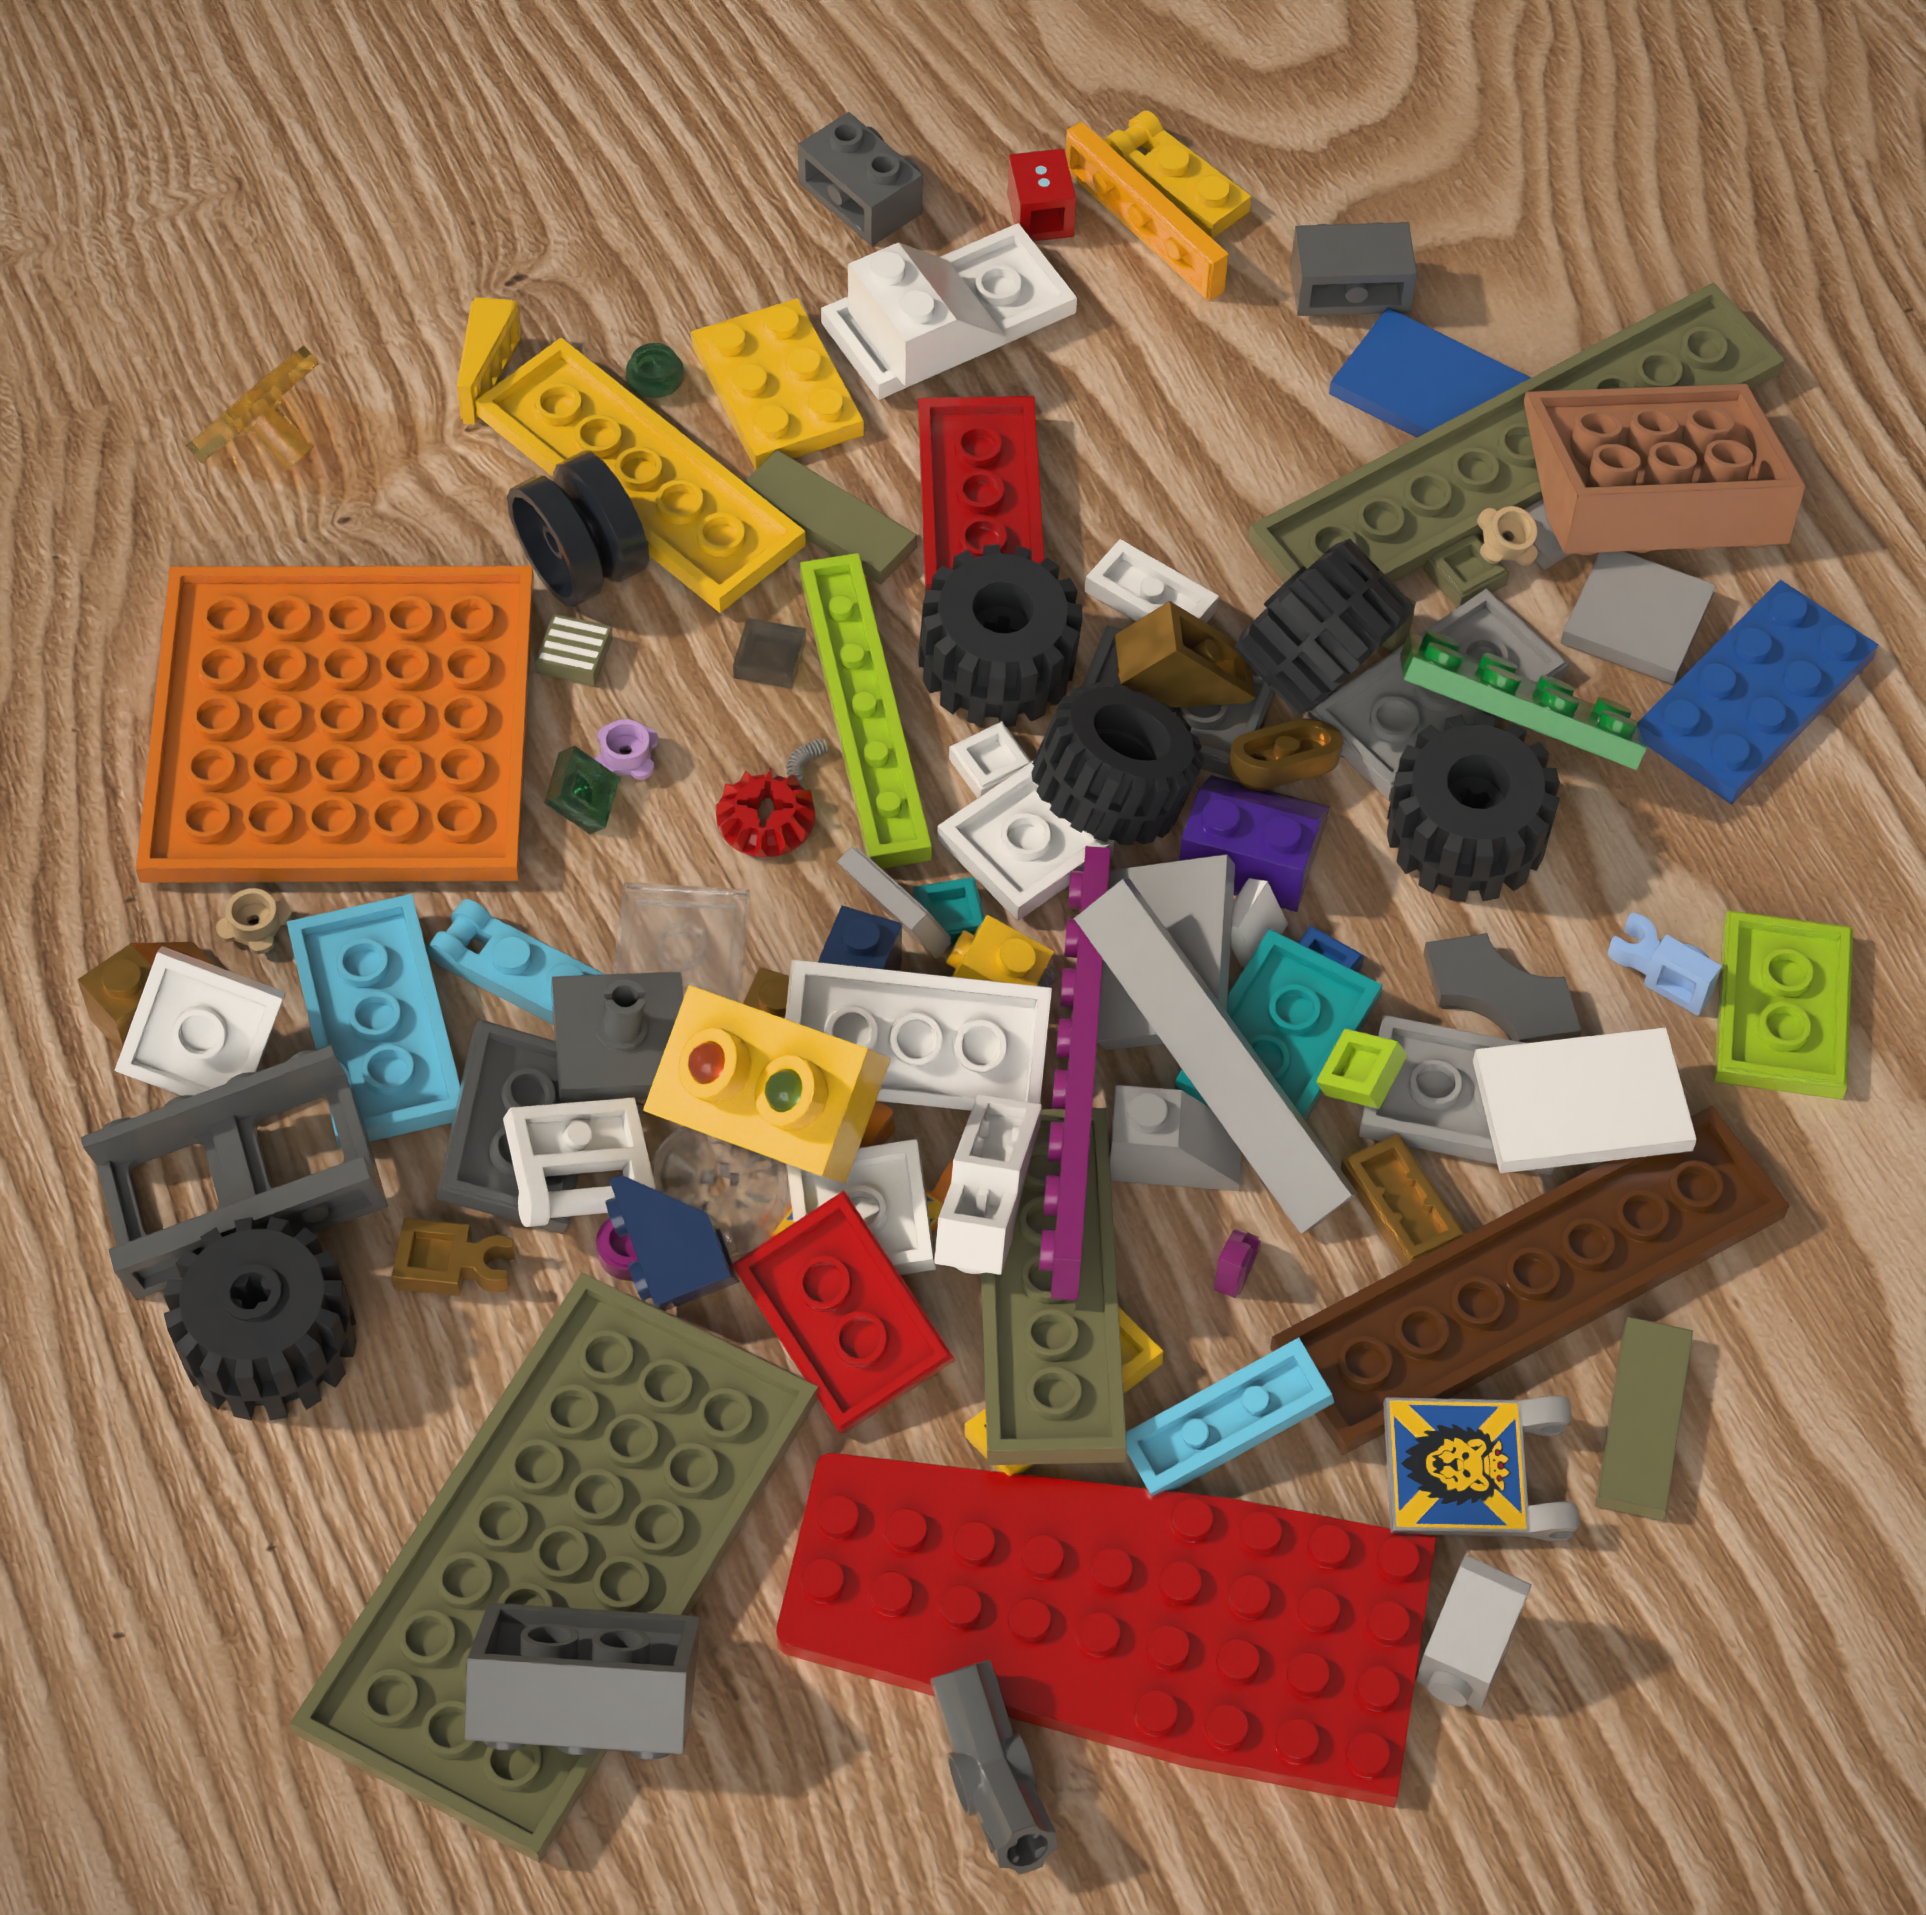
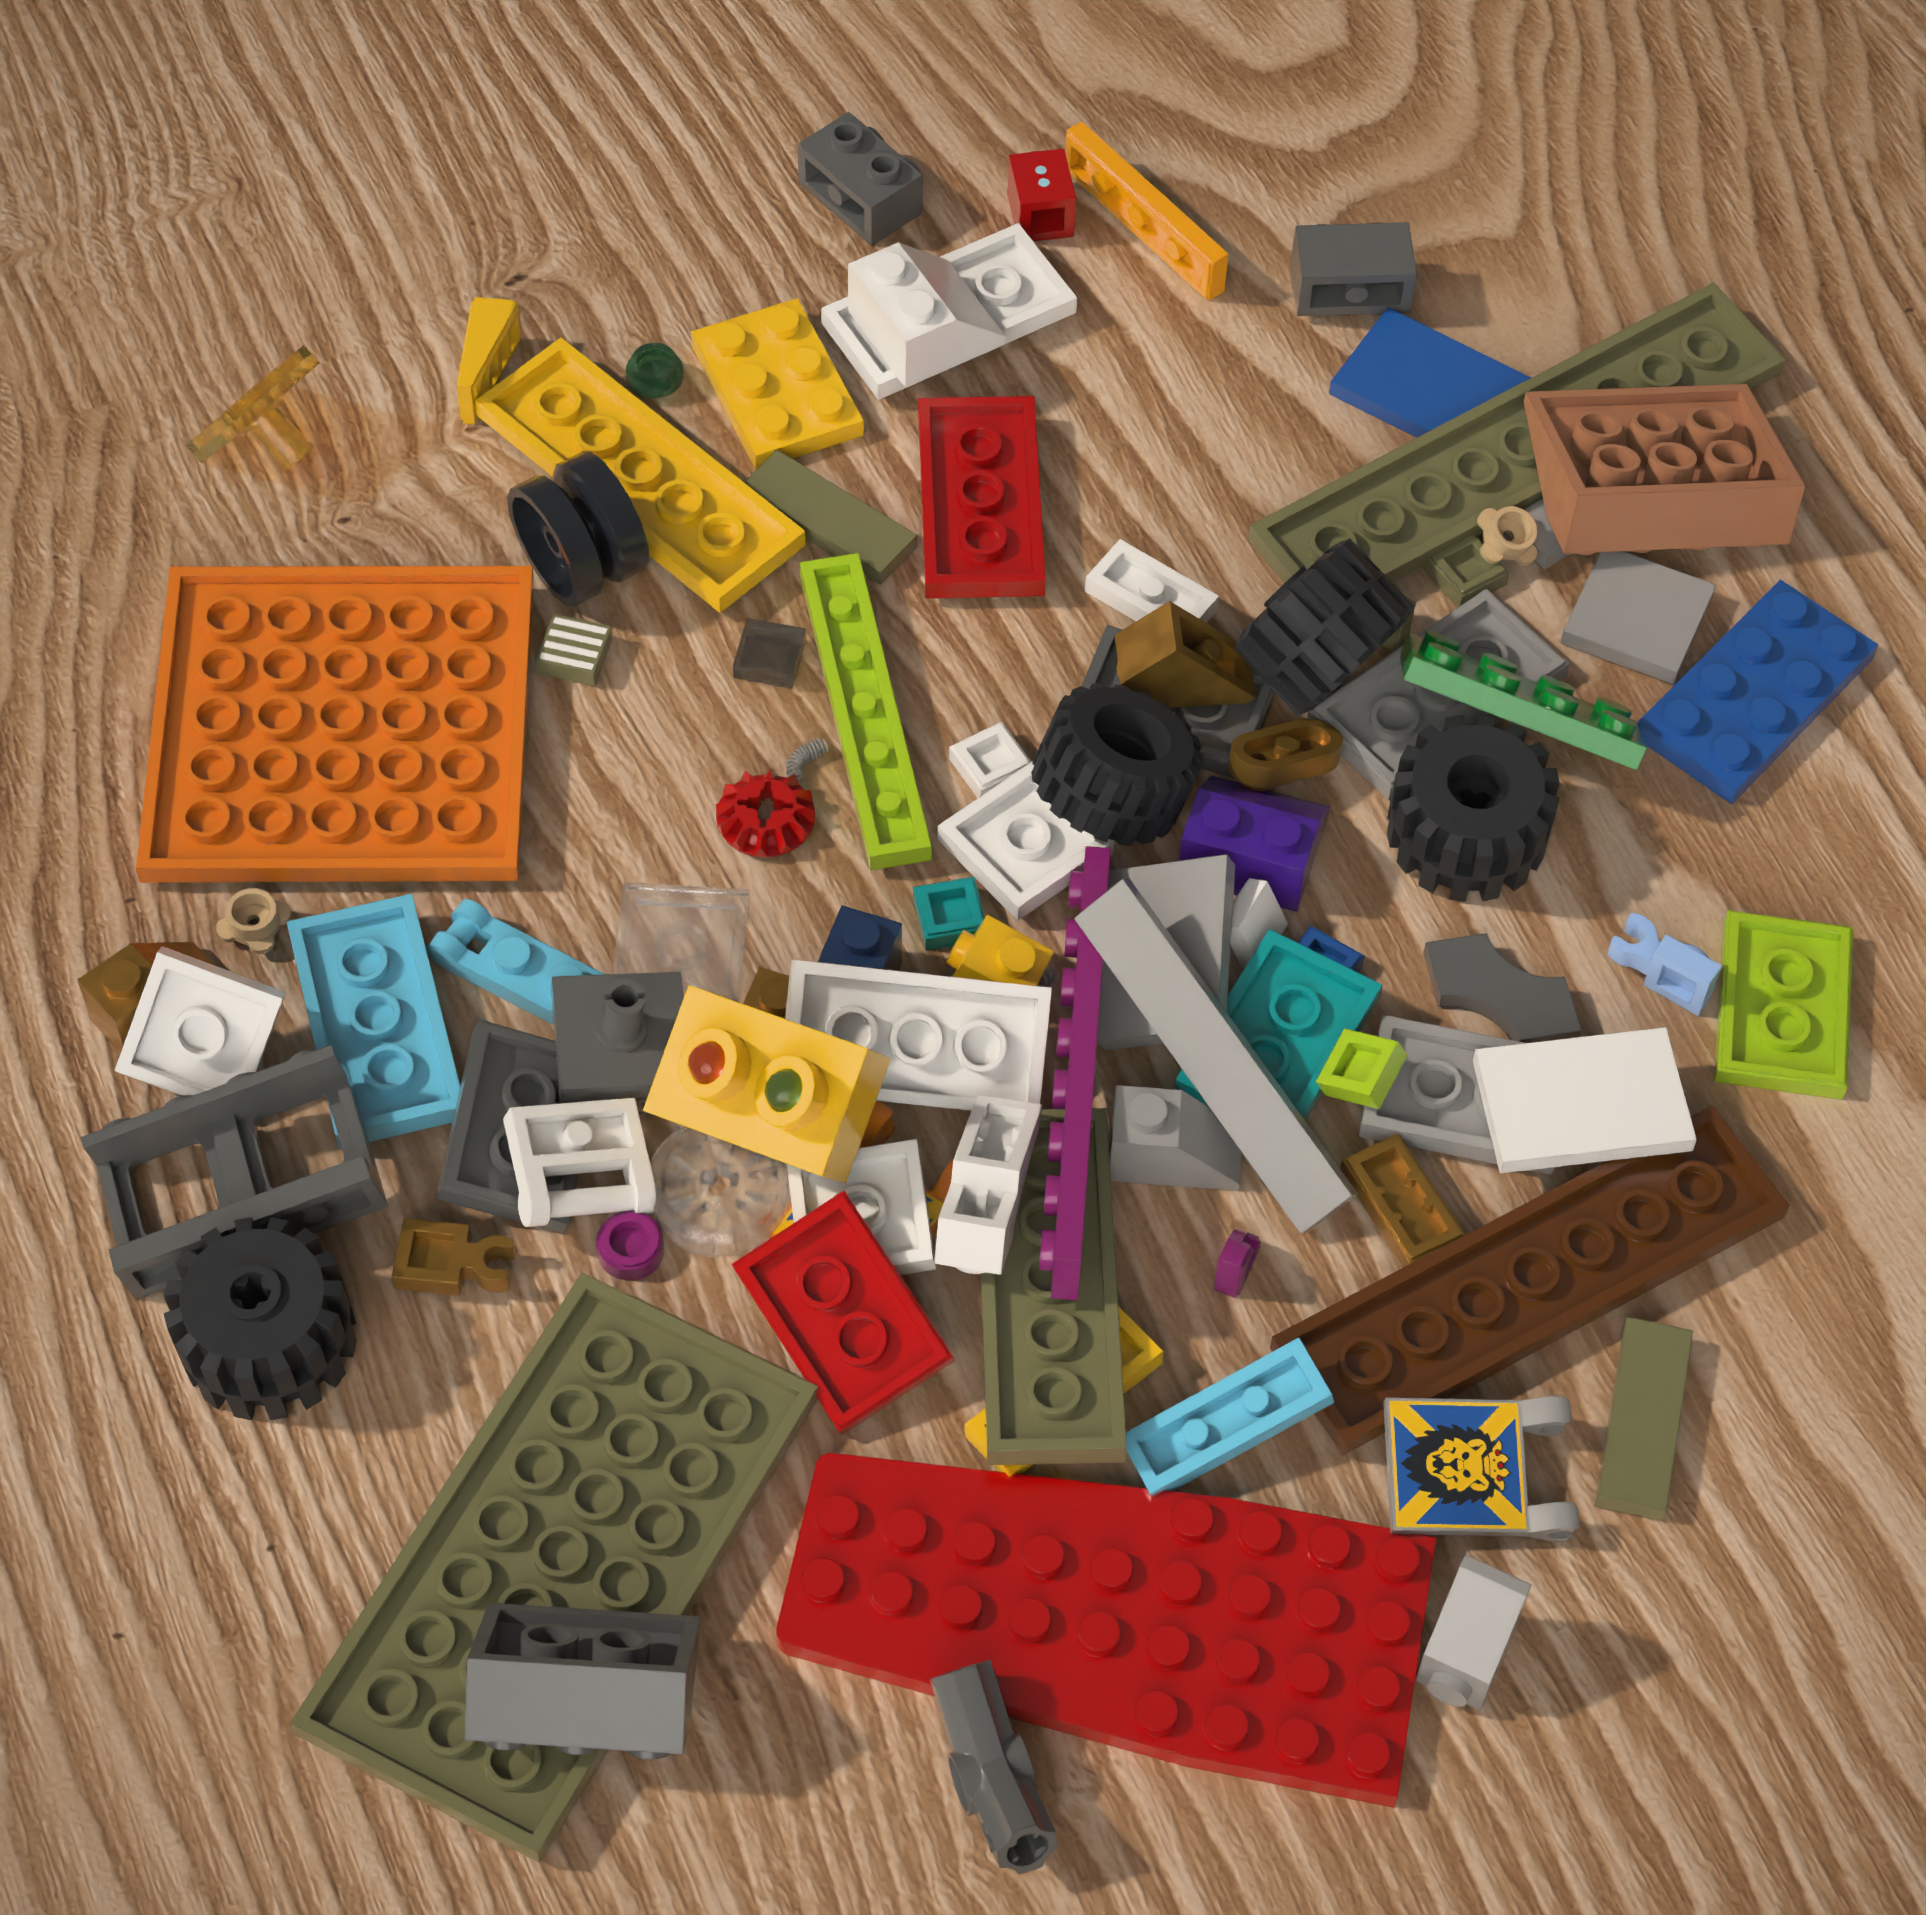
clear green plate [544,745,620,835] -> none
lavender plate [593,719,658,780] -> none
dark blue slope [605,1175,740,1311] -> none
light grey tile [837,847,952,959] -> none
black wheel [918,544,1083,727] -> none
yellow plate [1103,110,1252,239] -> none

